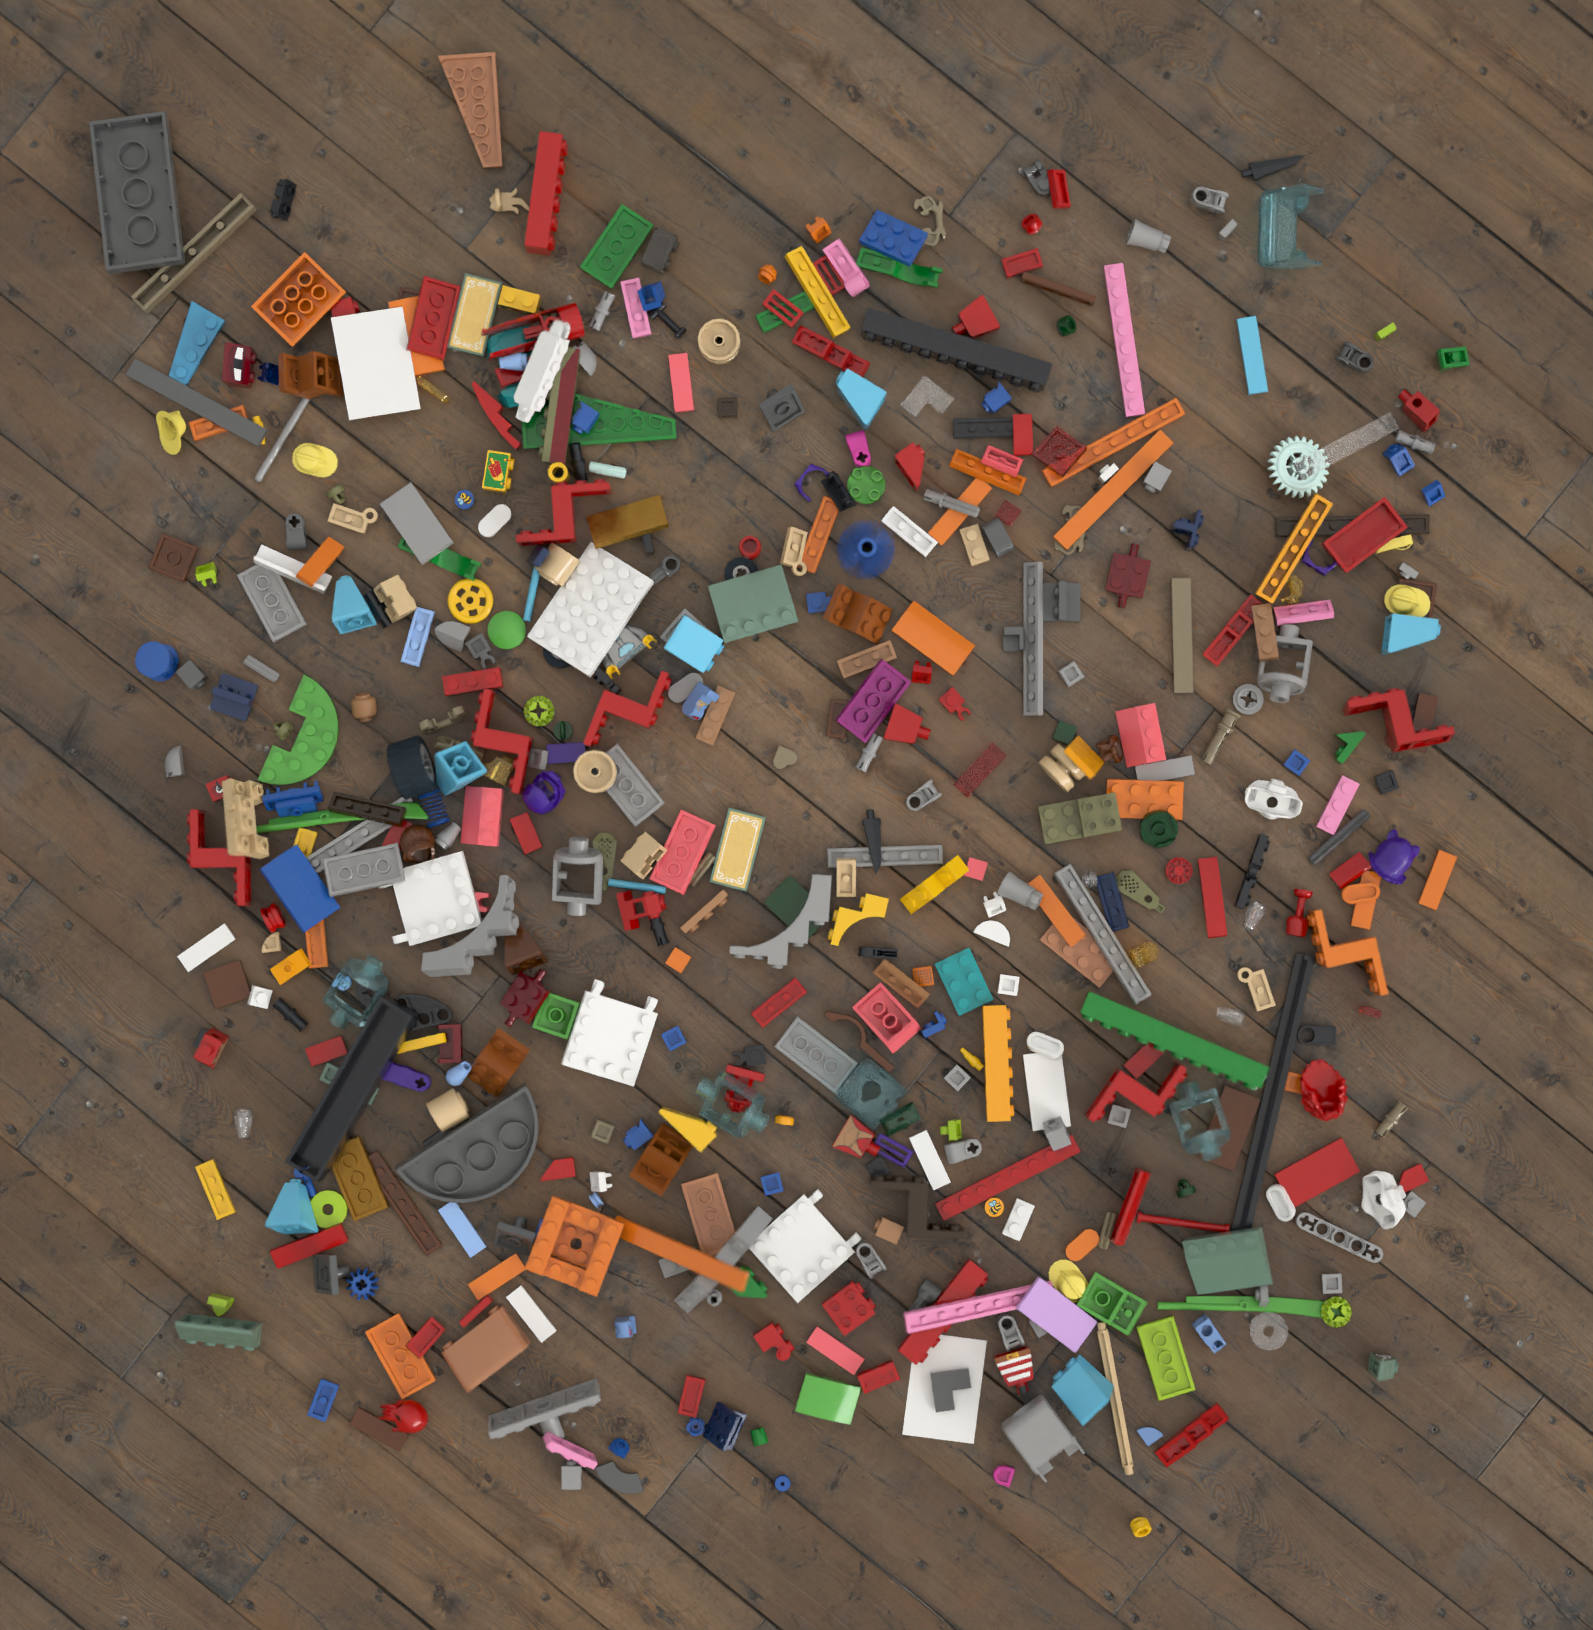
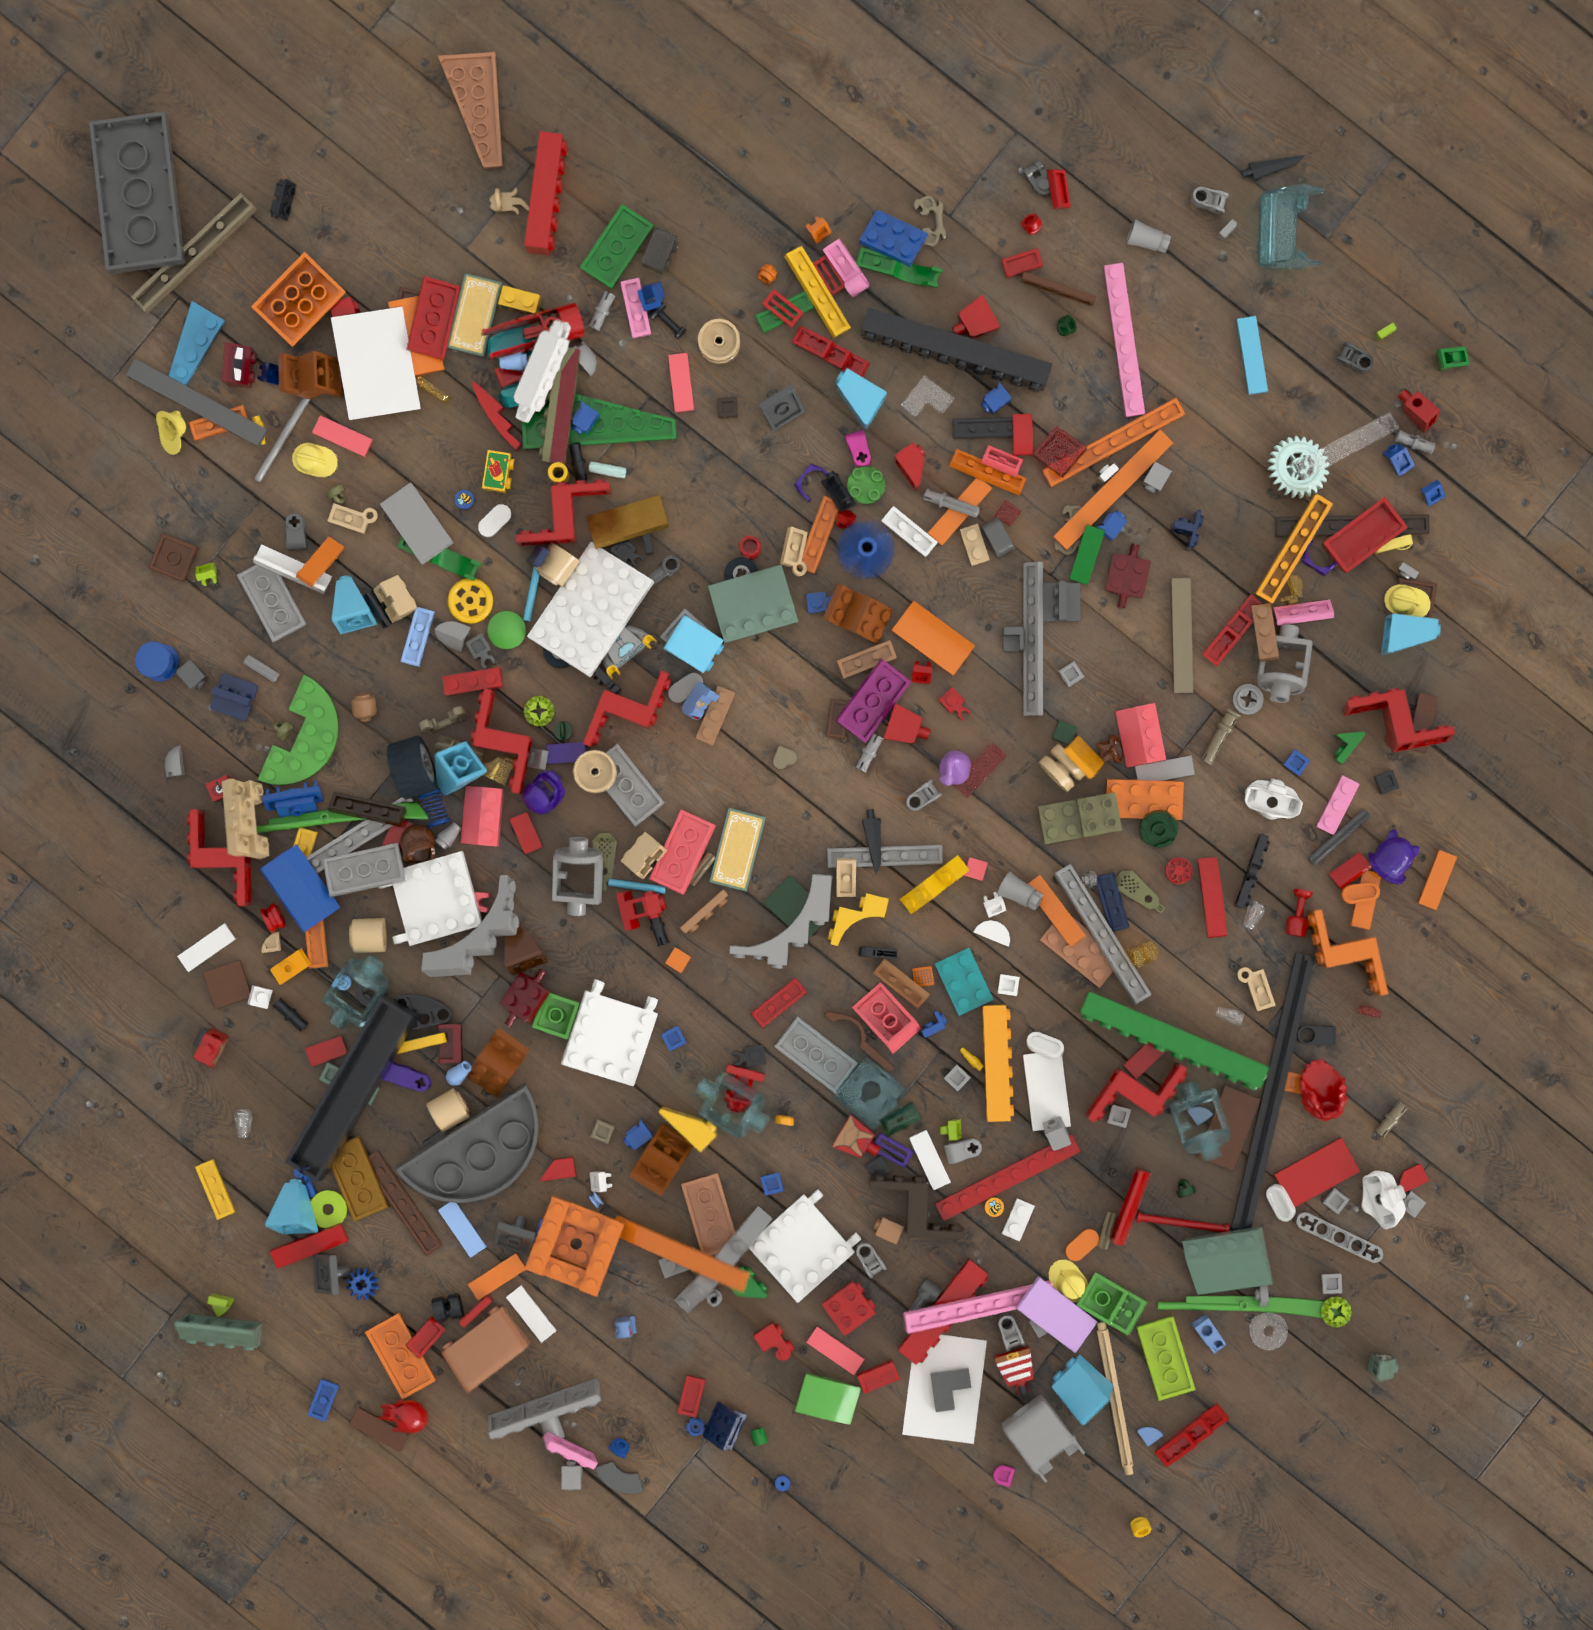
none -> coral tile [312,416,373,457]
none -> tan piece [349,918,387,953]
none -> black wheel [432,1293,464,1323]
none -> black plate [610,540,644,568]
none -> red tile [836,510,856,529]
none -> medium lavender piece [939,750,971,786]
none -> green tile [1070,524,1105,585]
none -> blue window [1097,510,1127,542]
none -> sand blue tile [1186,1107,1213,1126]
none -> light grey tile [1322,1187,1350,1215]

